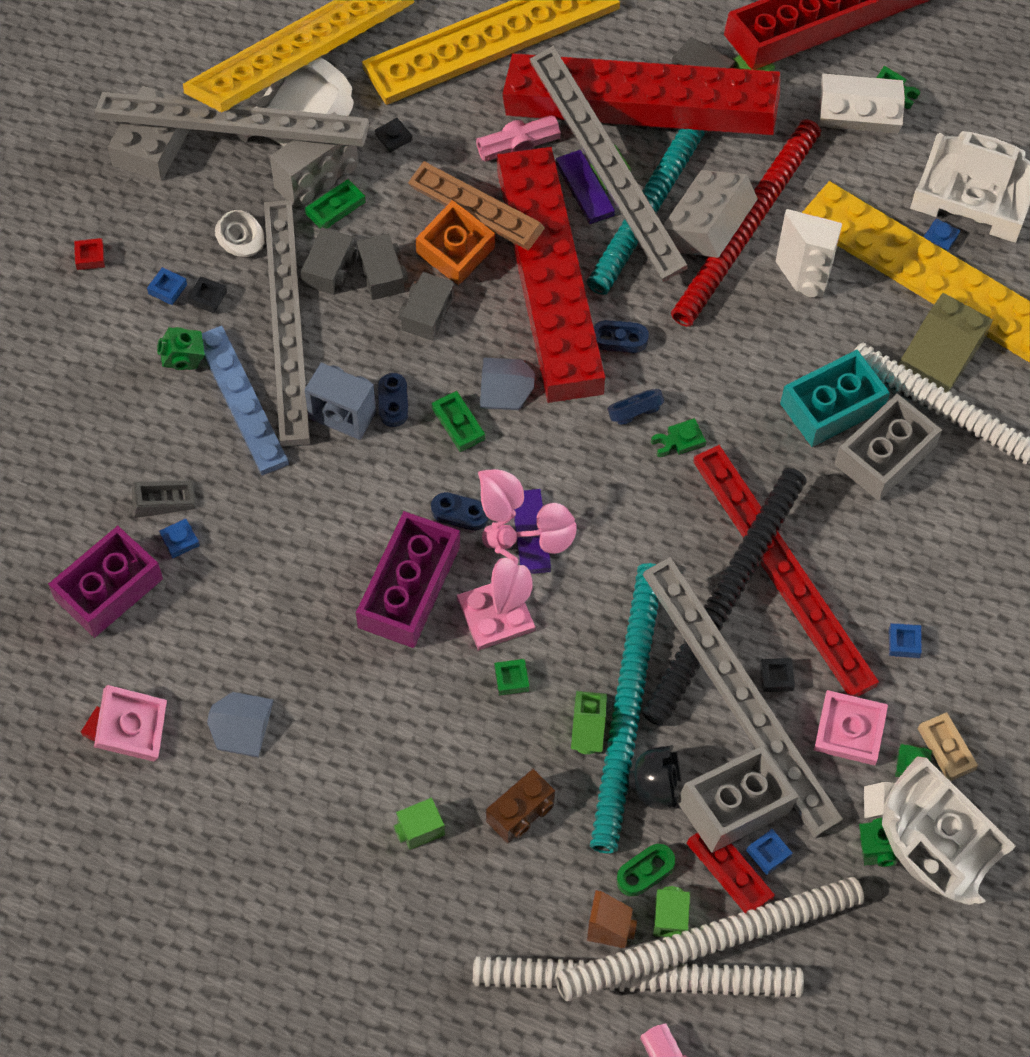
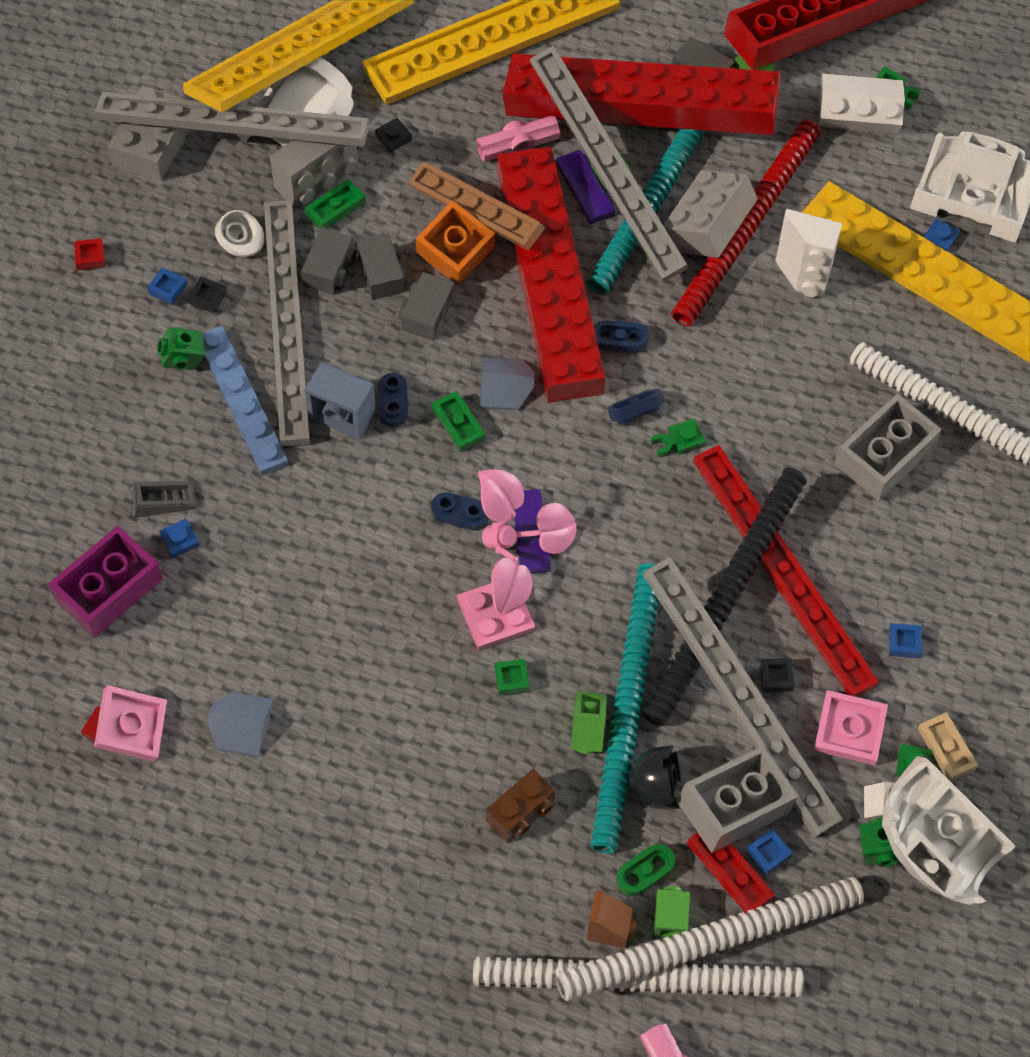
magenta brick [356,511,460,648] -> none
bright green brick [393,797,445,850] -> none
teal brick [780,350,890,447] -> none
olive slope [898,293,993,393] -> none

